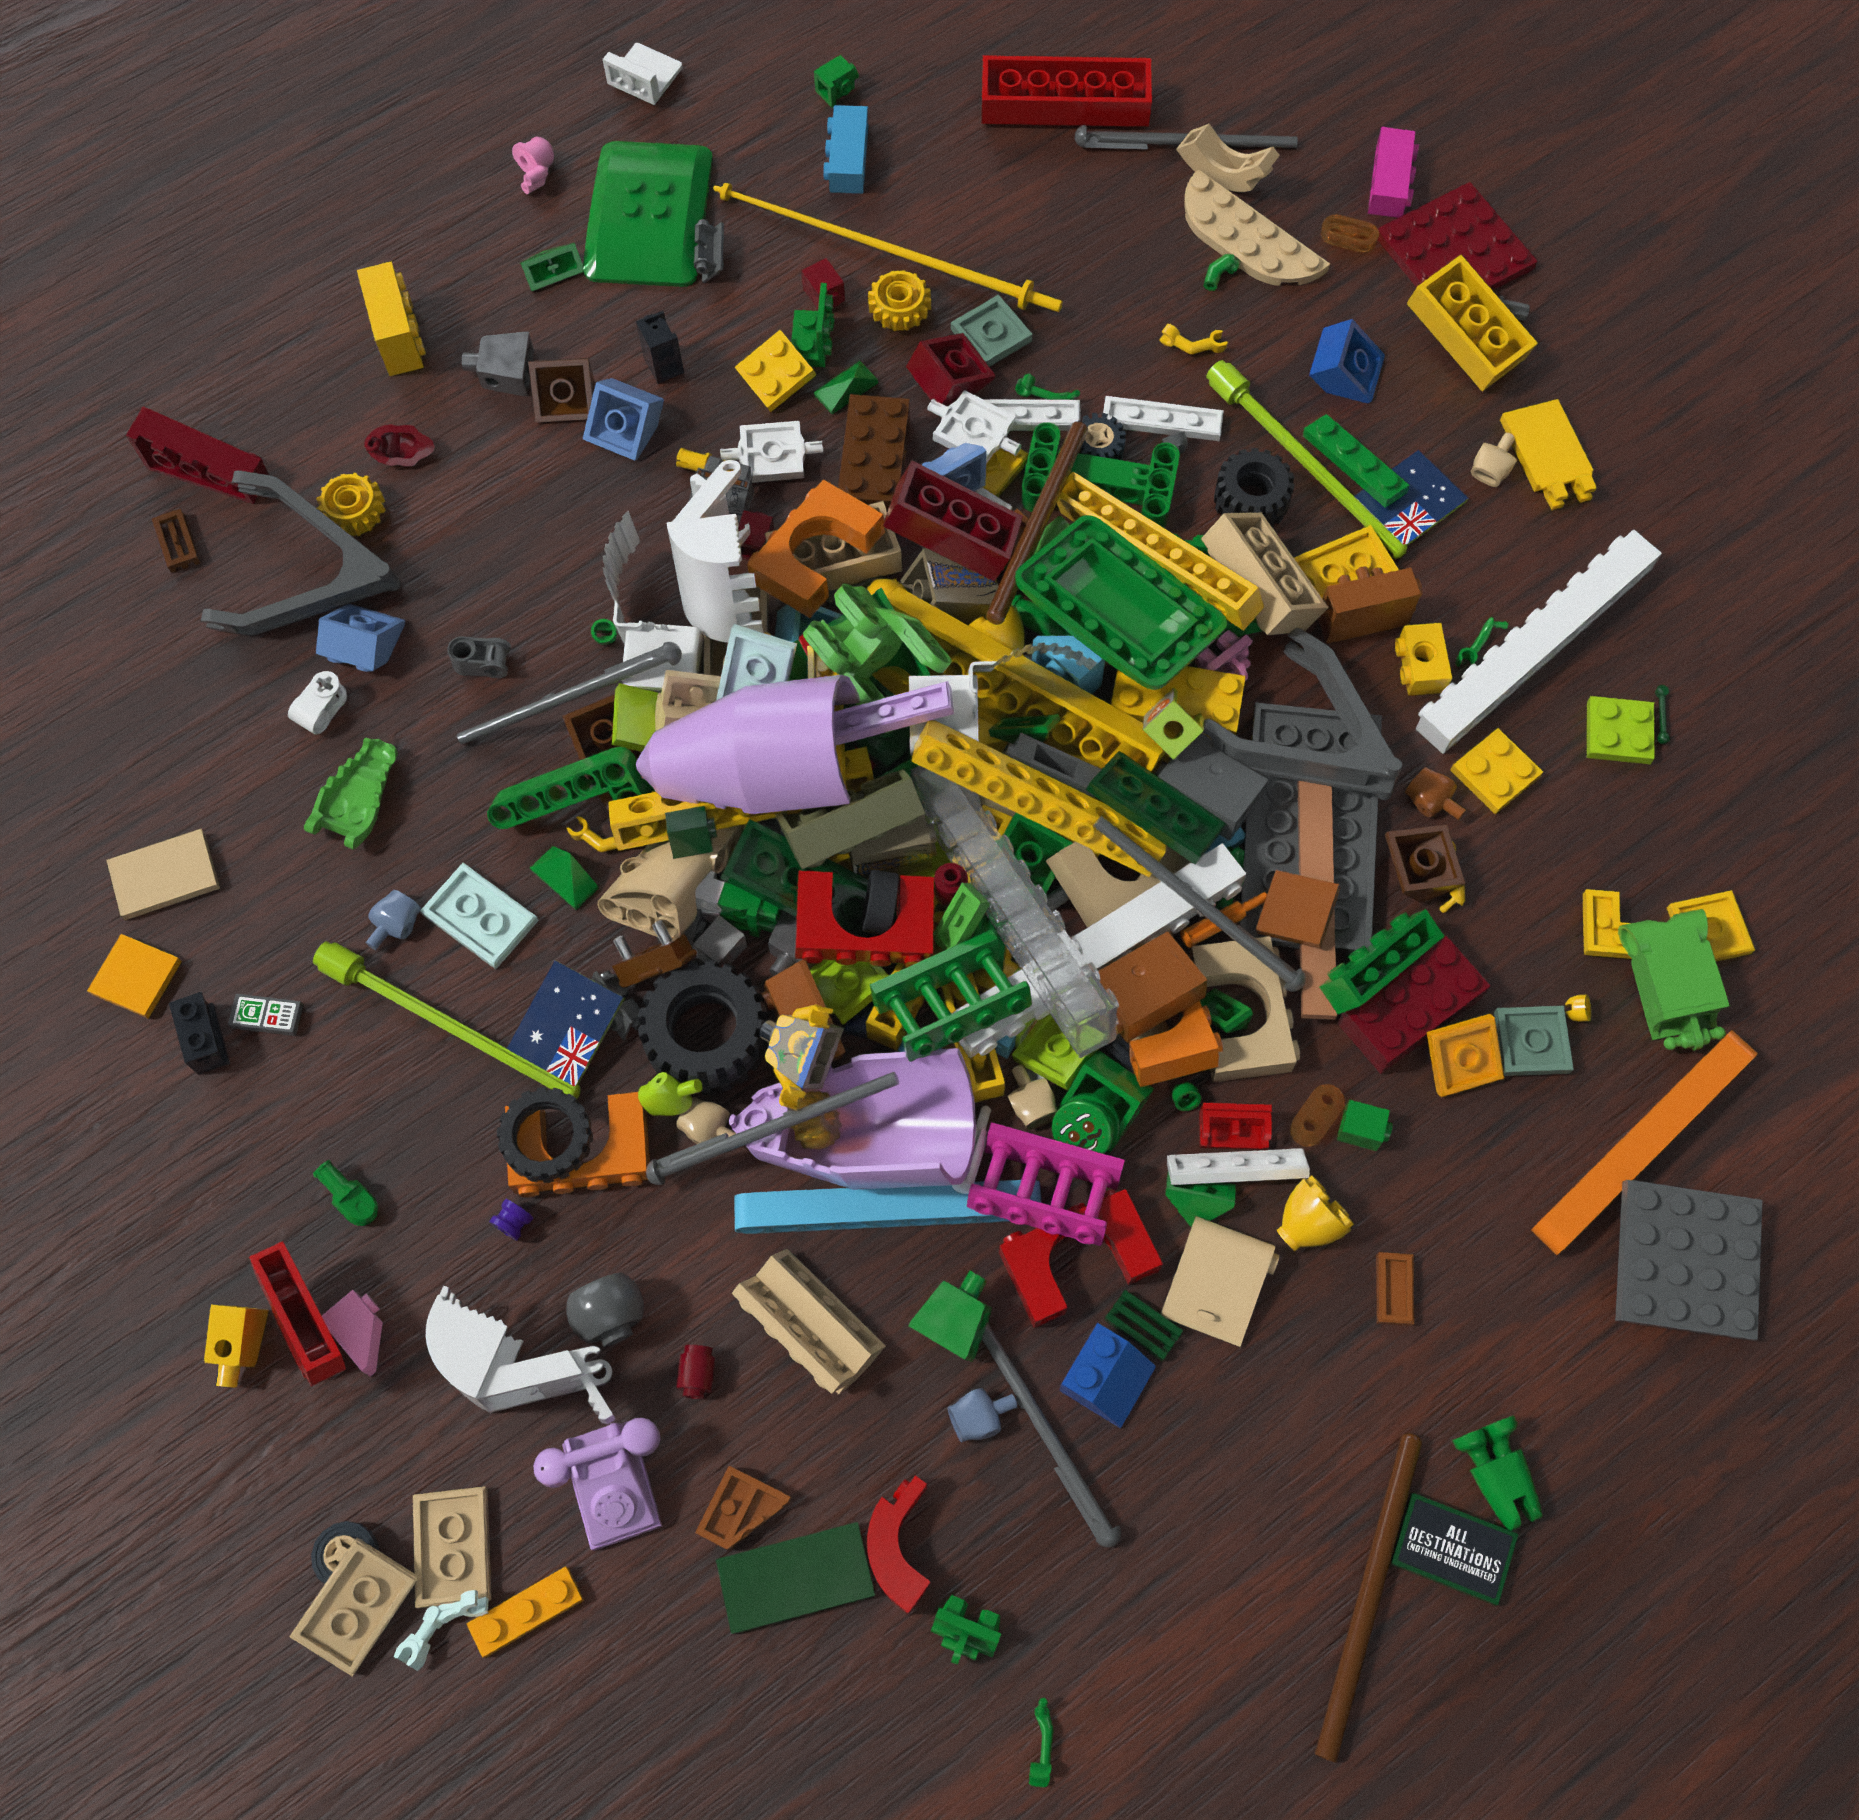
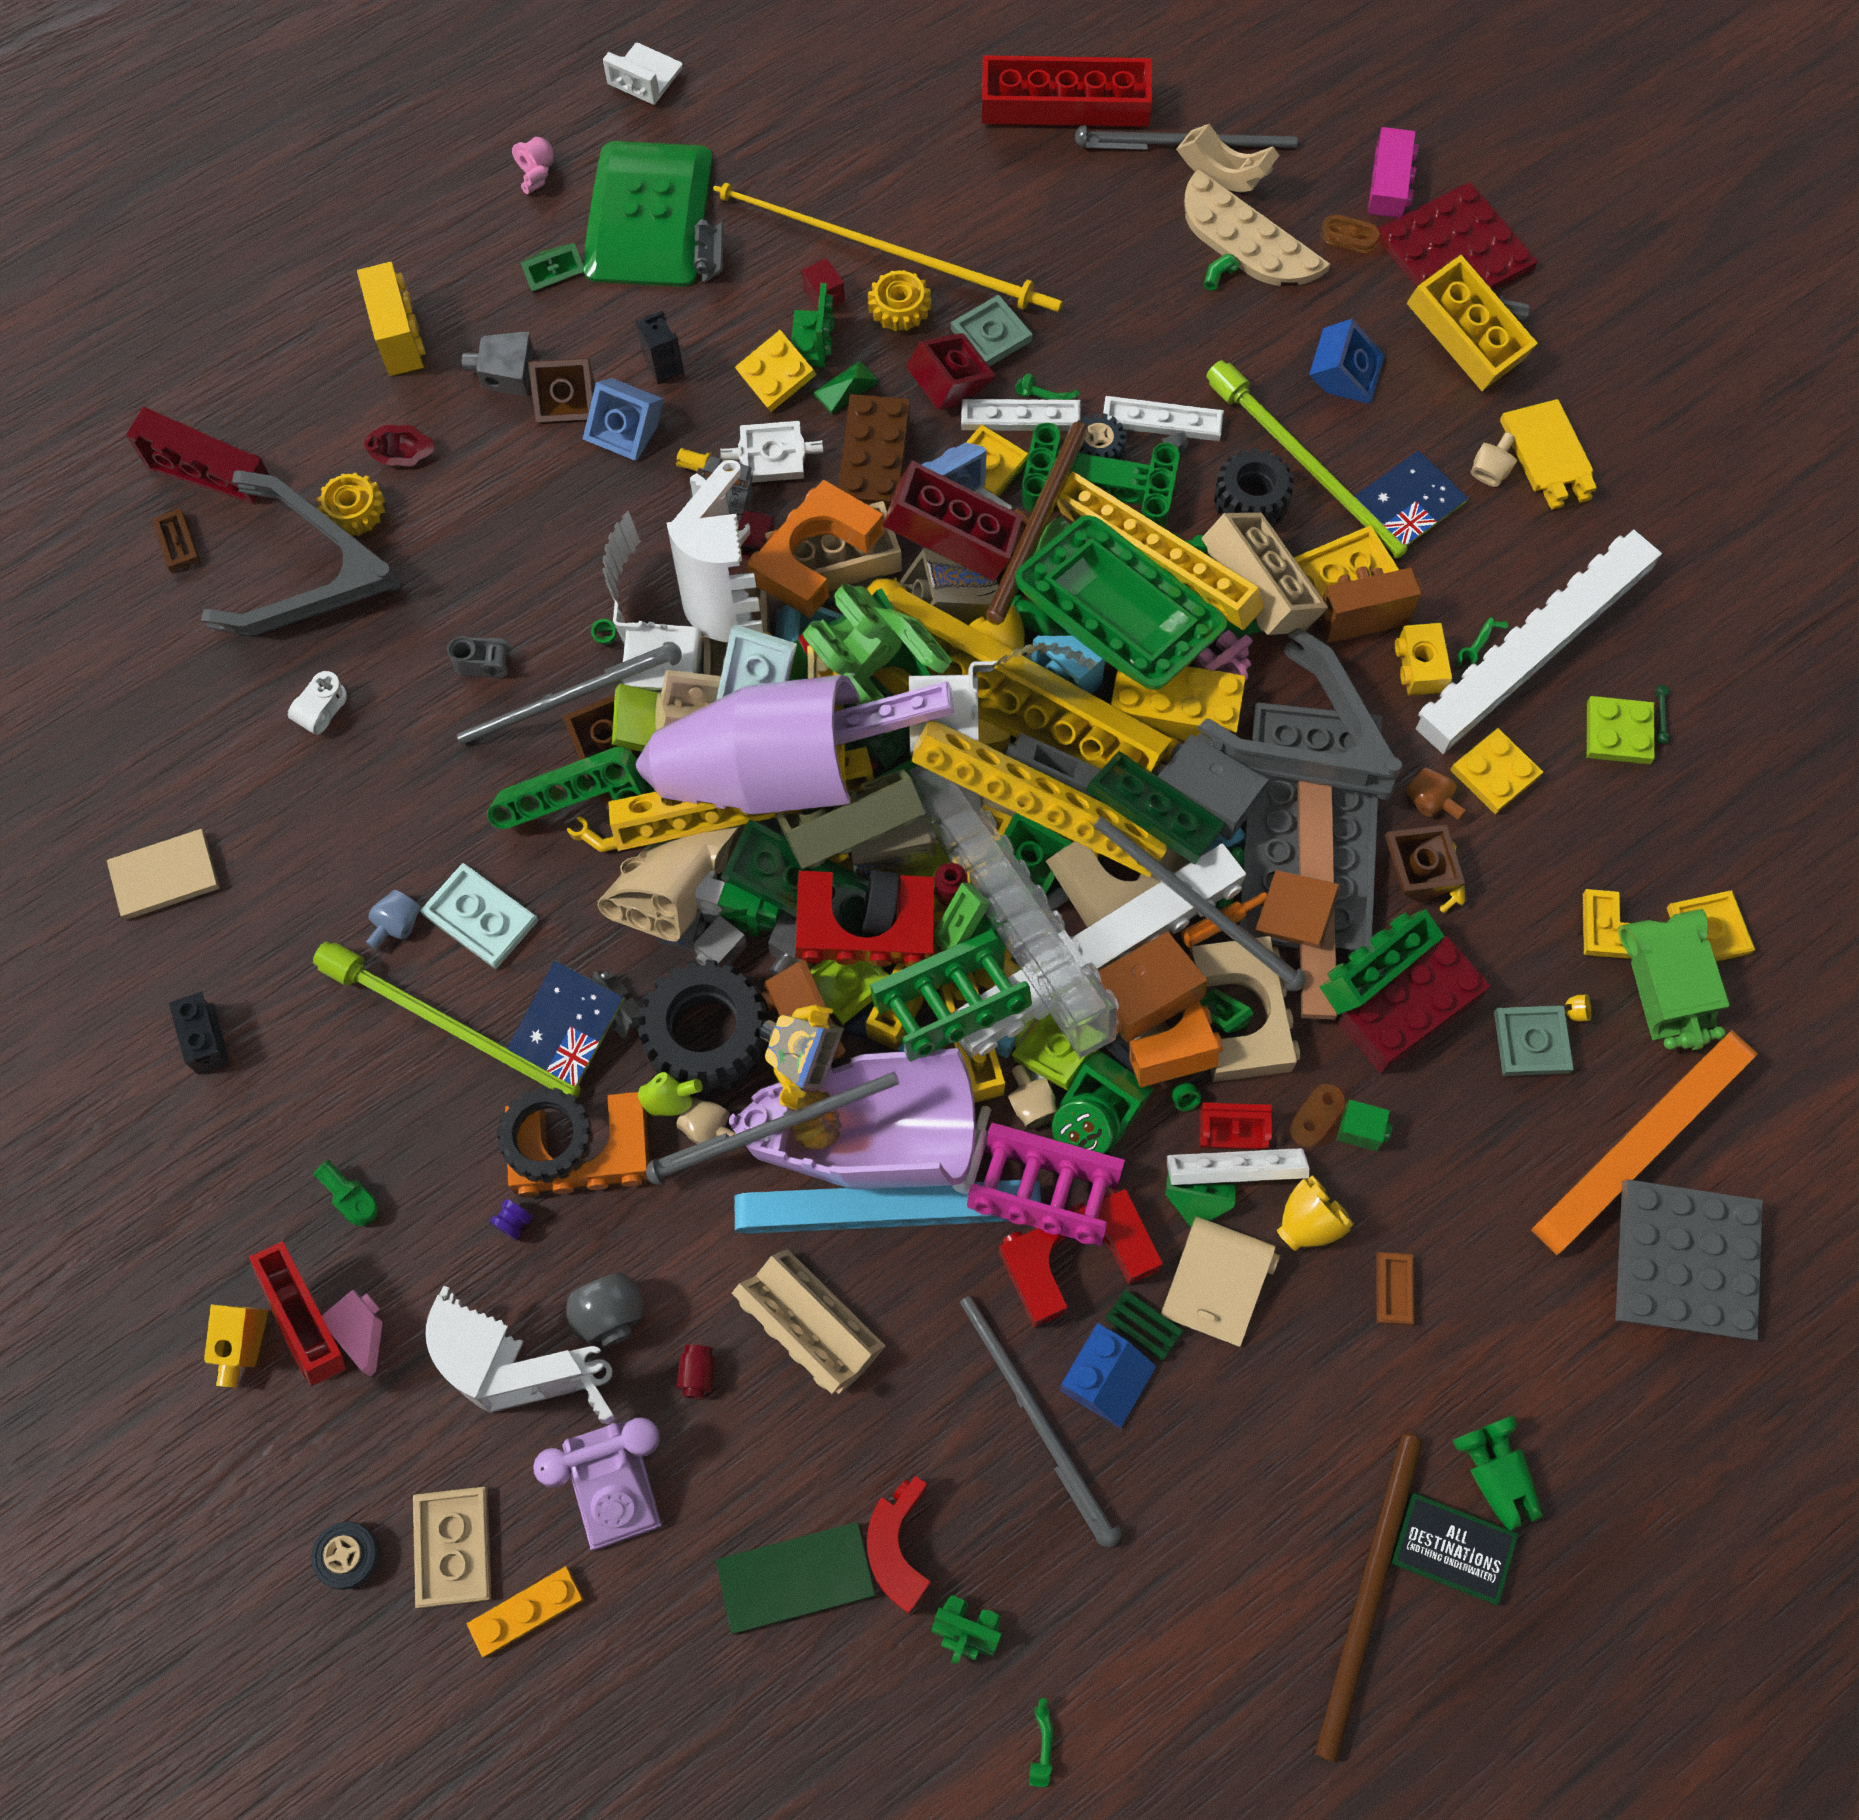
light orange tile [87,934,182,1019] -> none
tile [228,994,304,1036] -> none
tan tile [290,1537,419,1677] -> none
bright green animal [304,737,398,850] -> none
medium blue slope [316,604,405,672] -> none
light aqua piece [394,1590,488,1671] -> none
green slope [530,846,599,910] -> none
reddish brown piece [612,920,697,988] -> none
dark green brick [665,806,717,859] -> none
dark orange wing [695,1466,792,1551] -> none
green brick [814,55,859,108] -> none
dark azure brick [824,105,869,194] -> none
green torso [908,1270,992,1362] -> none
white plate [927,390,1021,464] -> none
sand blue piece [948,1388,1017,1443] -> none
green slope [989,714,1060,744] -> none
lime piece [1143,688,1204,760] -> none
yellow arm [1160,324,1228,355] -> none
green plate [1303,414,1409,508] -> none
light orange tile [1427,1014,1504,1097] -> none

